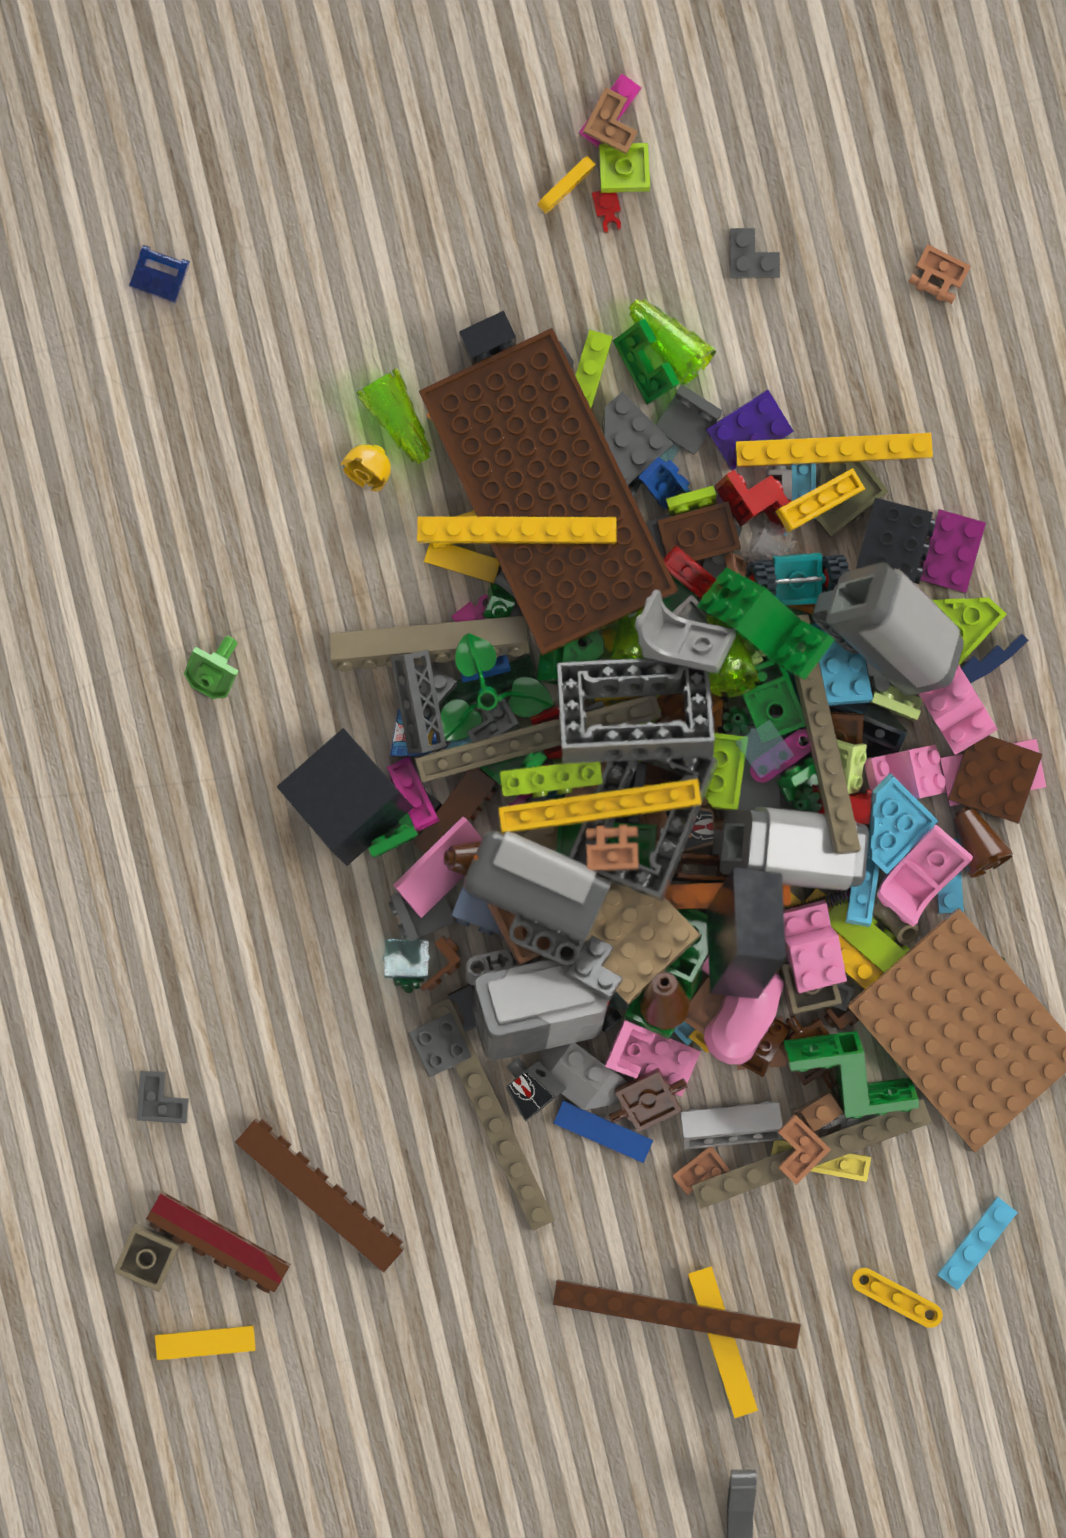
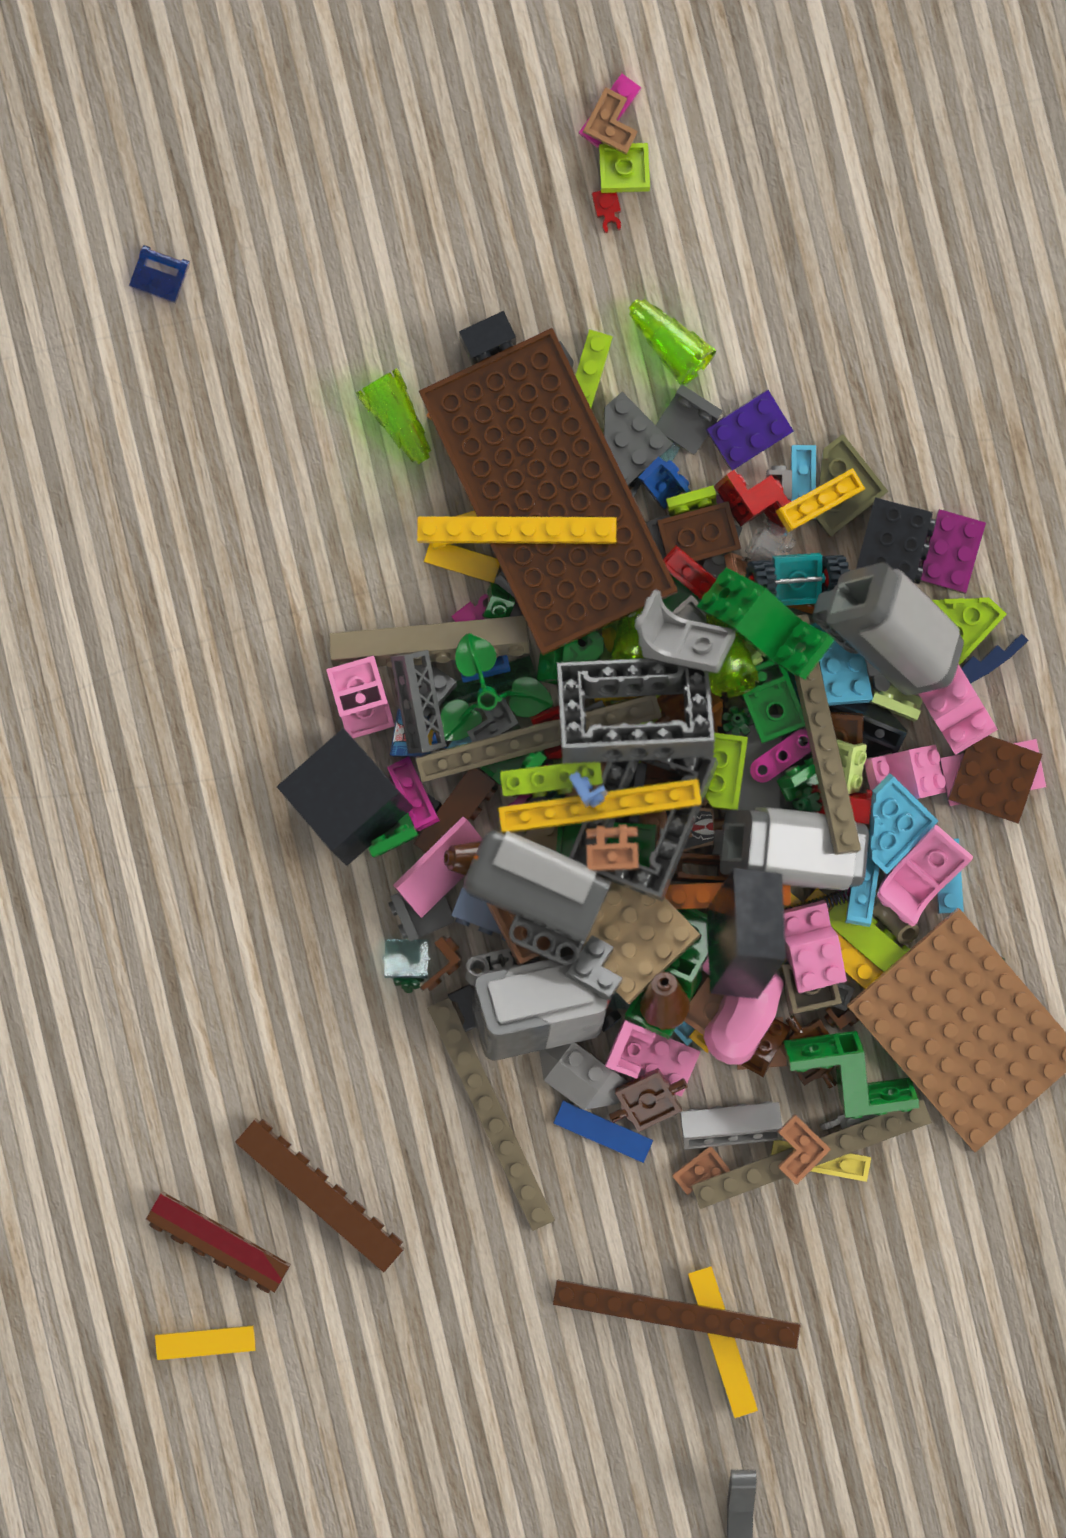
dark tan brick [113,1224,181,1292] -> none
dark grey plate [137,1071,189,1124] -> none
bright green piece [184,636,239,699] -> none
yellow cylinder [341,444,391,492] -> none
dark grey bracket [408,1013,471,1077] -> none
torso [506,1058,567,1121] -> none
yellow beam [537,156,596,214] -> none
green plate [612,319,680,405] -> none
dark grey plate [730,228,780,279] -> none
yellow plate [735,433,933,468] -> none
clear light blue piece [735,720,794,778] -> none
medium nougat torso [793,1088,844,1132] -> none
yellow plate [851,1267,943,1328] -> none
nougat plate [908,244,971,304] -> none
medium azure plate [937,1197,1018,1290] -> none
reddish brown cone [953,807,1013,878] -> none
none -> bright pink bracket [326,656,395,738]
none -> medium blue bracket [569,772,608,807]

